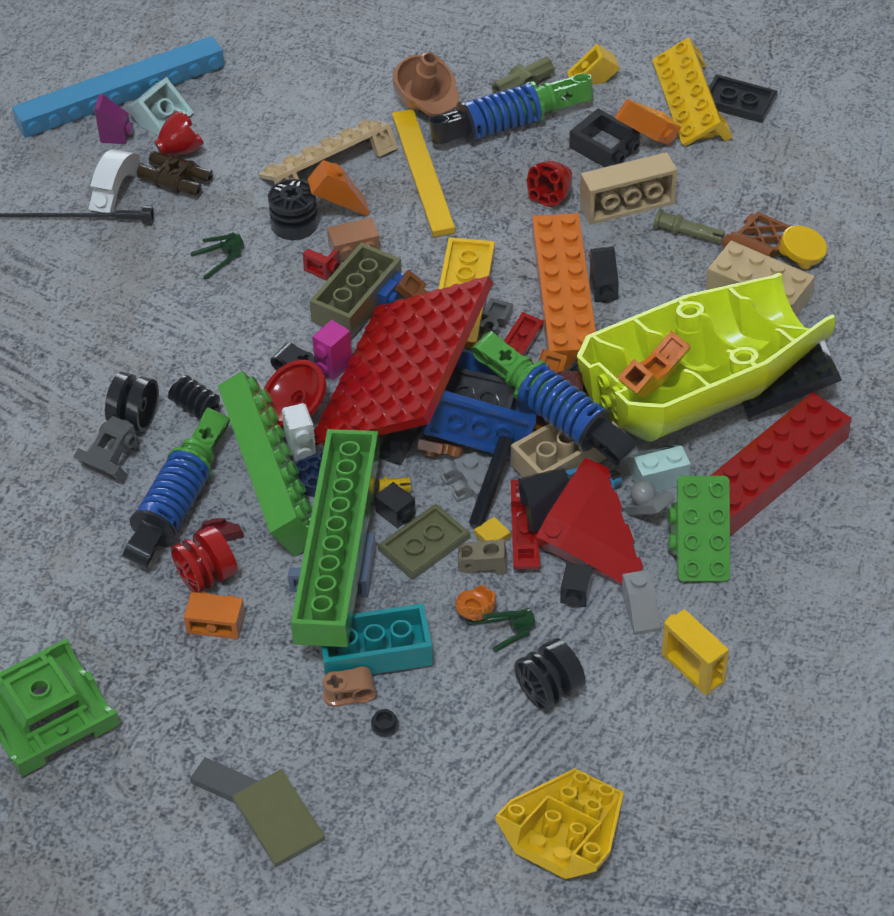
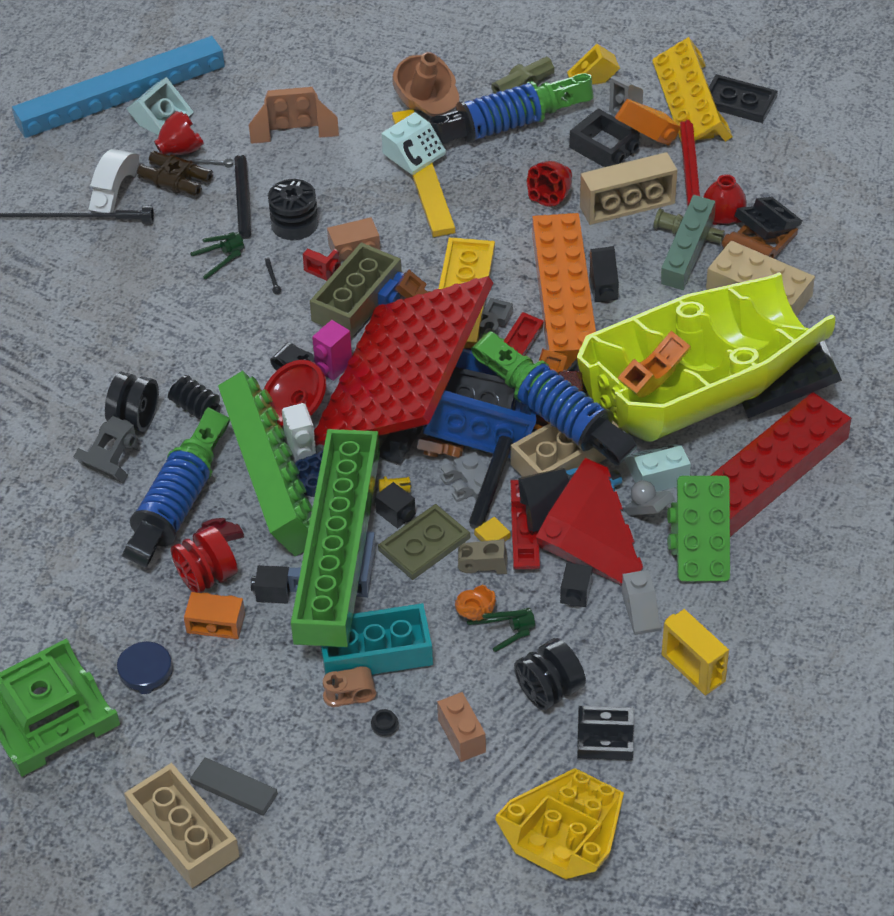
magenta slope [94,94,133,144] -> none
olive tile [232,769,325,868] -> none
tan bracket [258,119,398,184] -> none
orange slope [308,160,370,216] -> none
yellow tile [779,225,827,269] -> none
none -> dark blue tile [117,641,173,694]
none -> tan brick [124,763,240,888]
none -> dark grey hinge [187,156,233,168]
none -> black axle [234,155,251,239]
none -> nougat piece [249,87,339,144]
none -> black brick [251,565,290,604]
none -> black hinge [264,257,281,294]
none -> light aqua slope [381,112,446,175]
none -> nougat brick [437,692,486,762]
none -> black slope [577,706,634,760]
none -> light grey slope [609,76,643,115]
none -> sand green brick [661,195,715,291]
none -> red axle [680,119,700,208]
none -> red piece [703,174,747,225]
none -> black slope [734,197,803,240]

